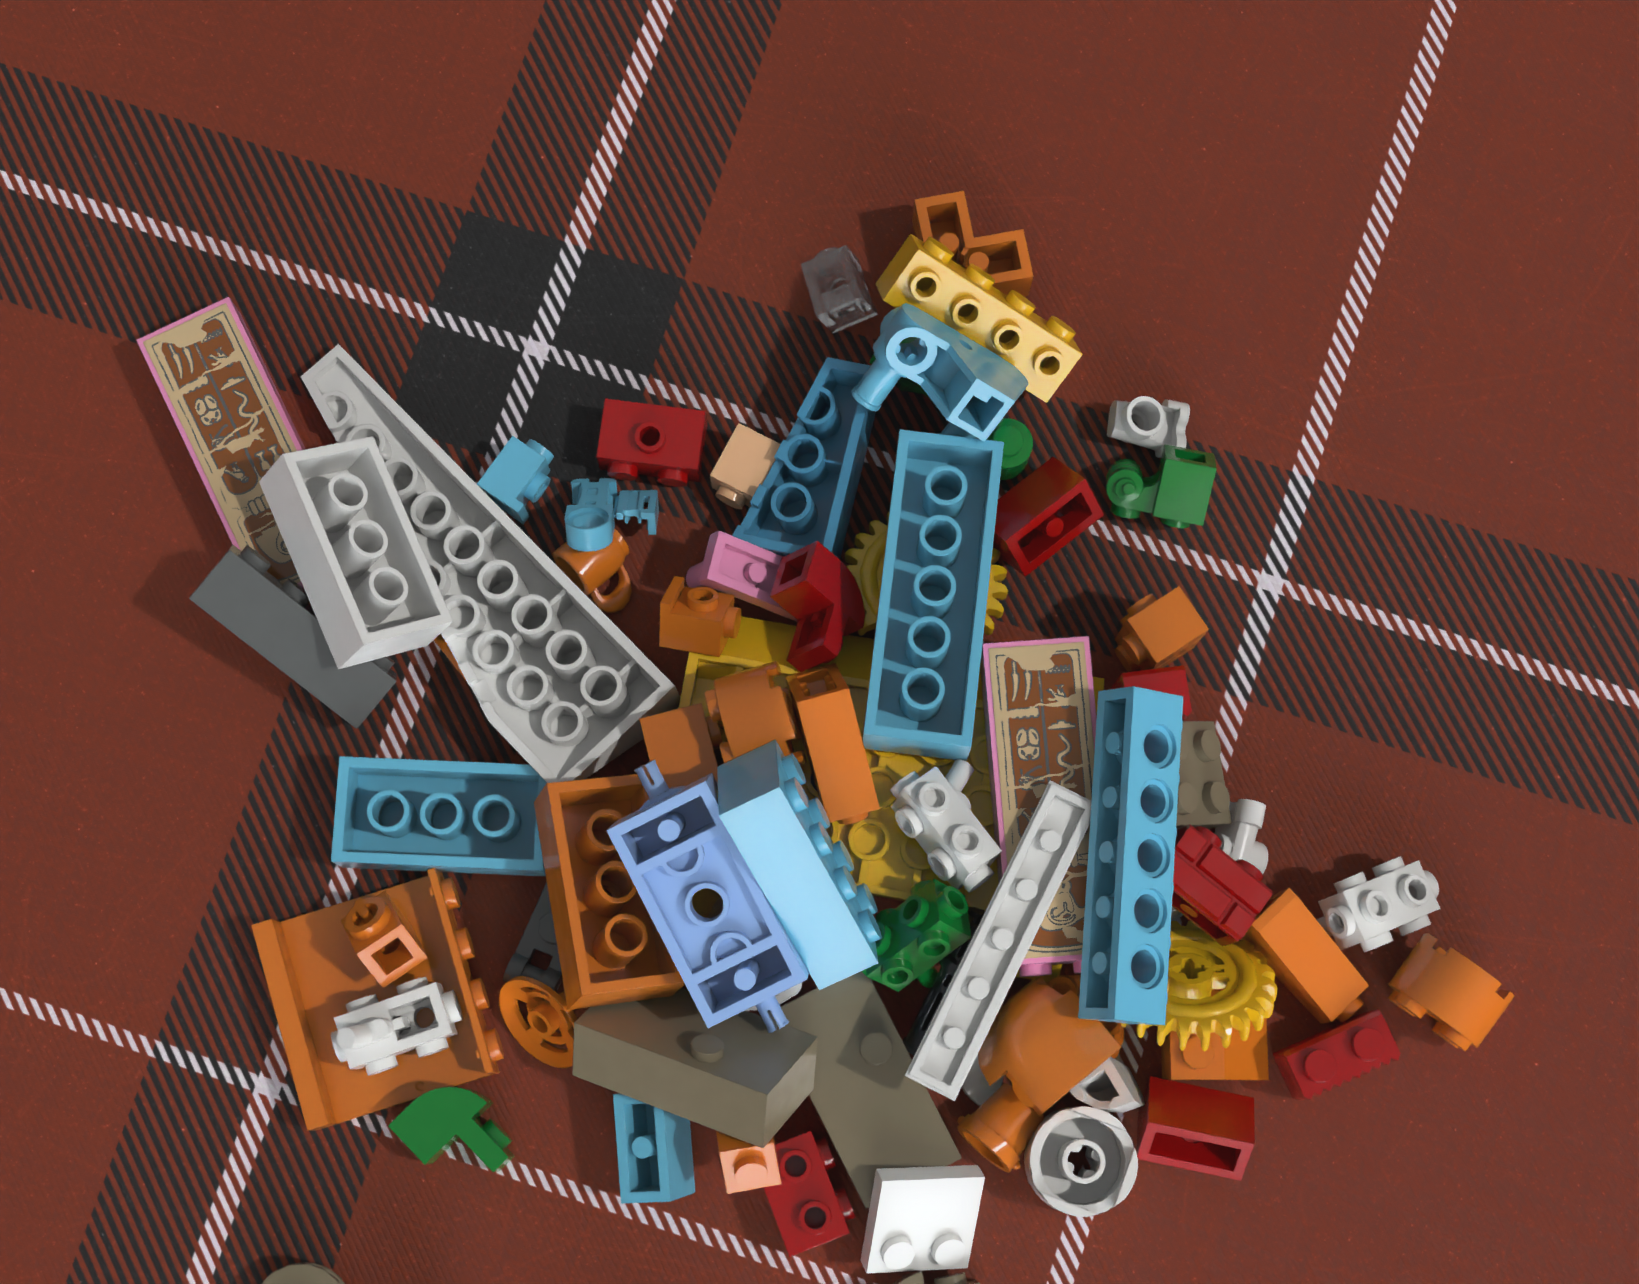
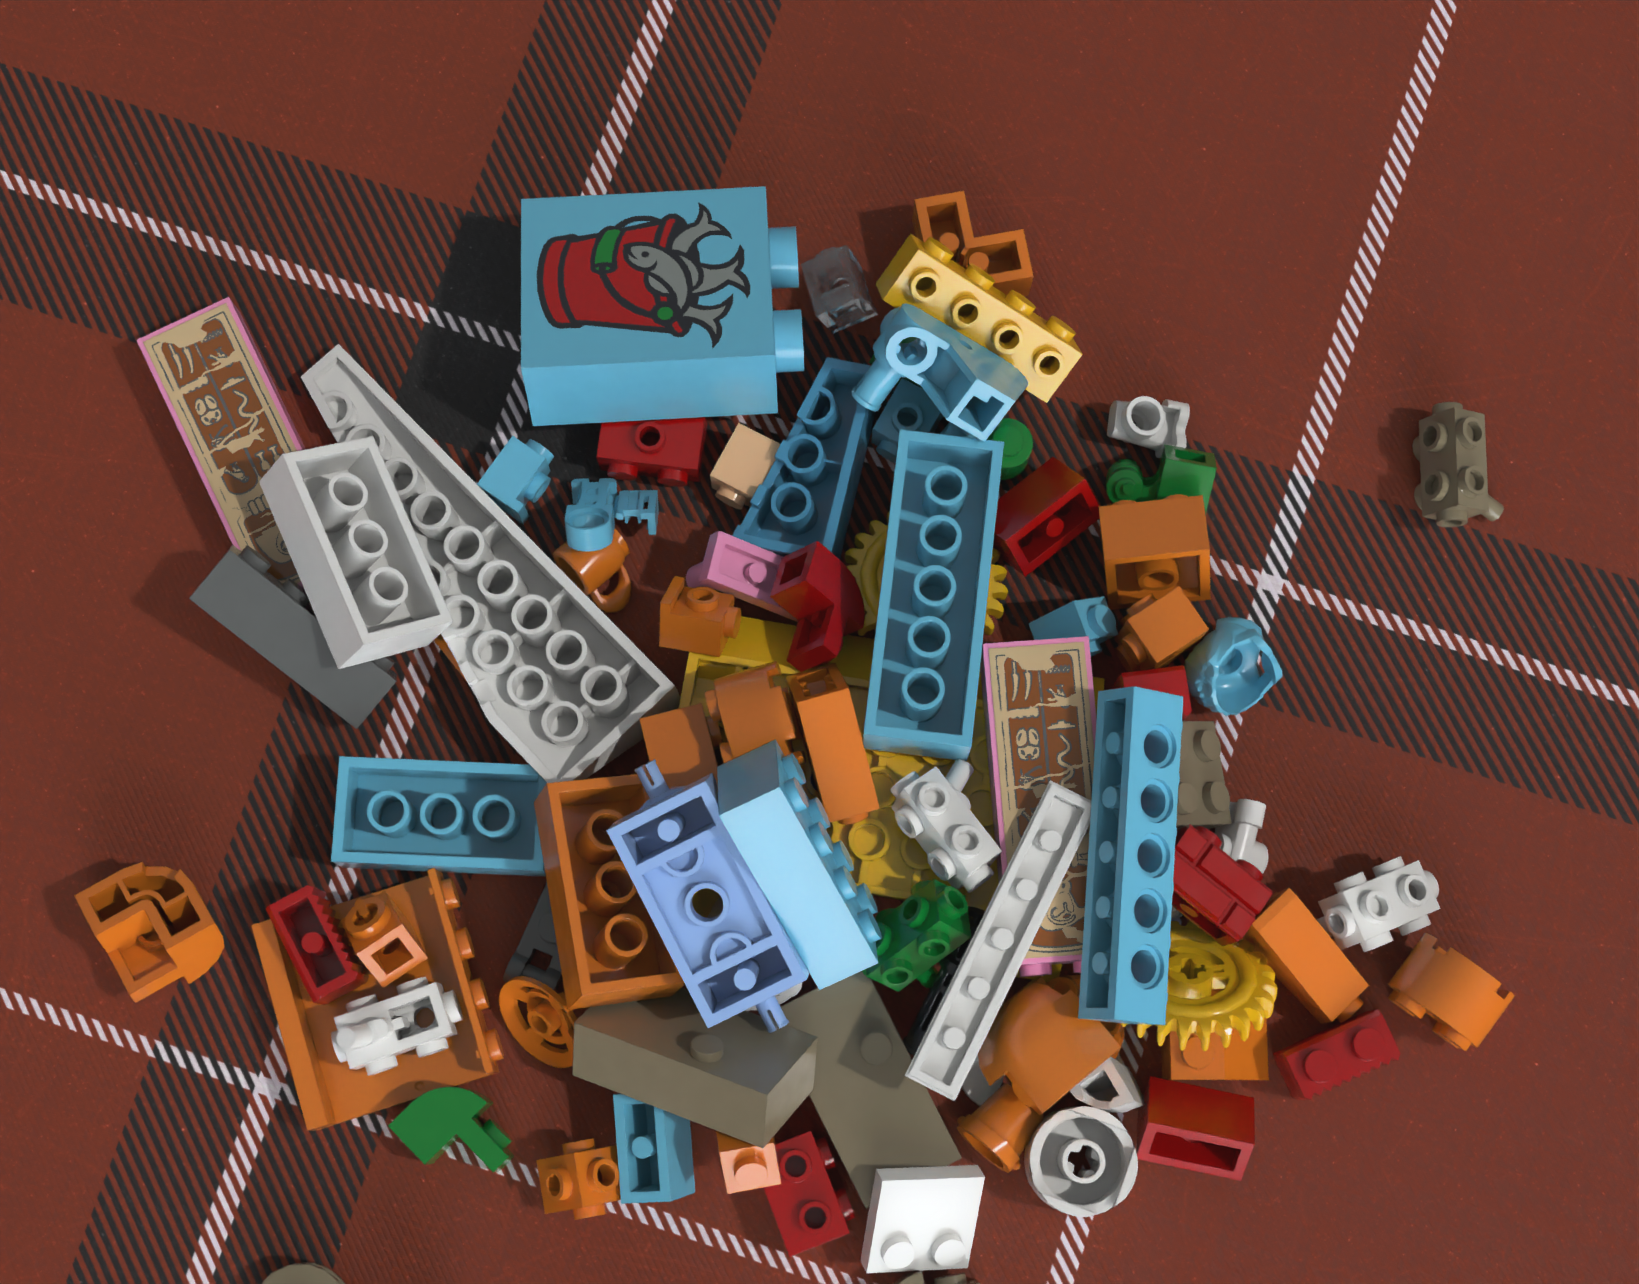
none -> orange brick [74,862,225,1003]
none -> red brick [265,885,369,1005]
none -> medium azure brick [521,186,804,426]
none -> orange brick [536,1138,621,1220]
none -> medium azure brick [871,378,943,463]
none -> medium azure brick [1028,596,1118,657]
none -> orange slope [1098,494,1211,610]
none -> medium azure hair [1184,617,1282,716]
none -> dark tan brick [1412,402,1504,527]

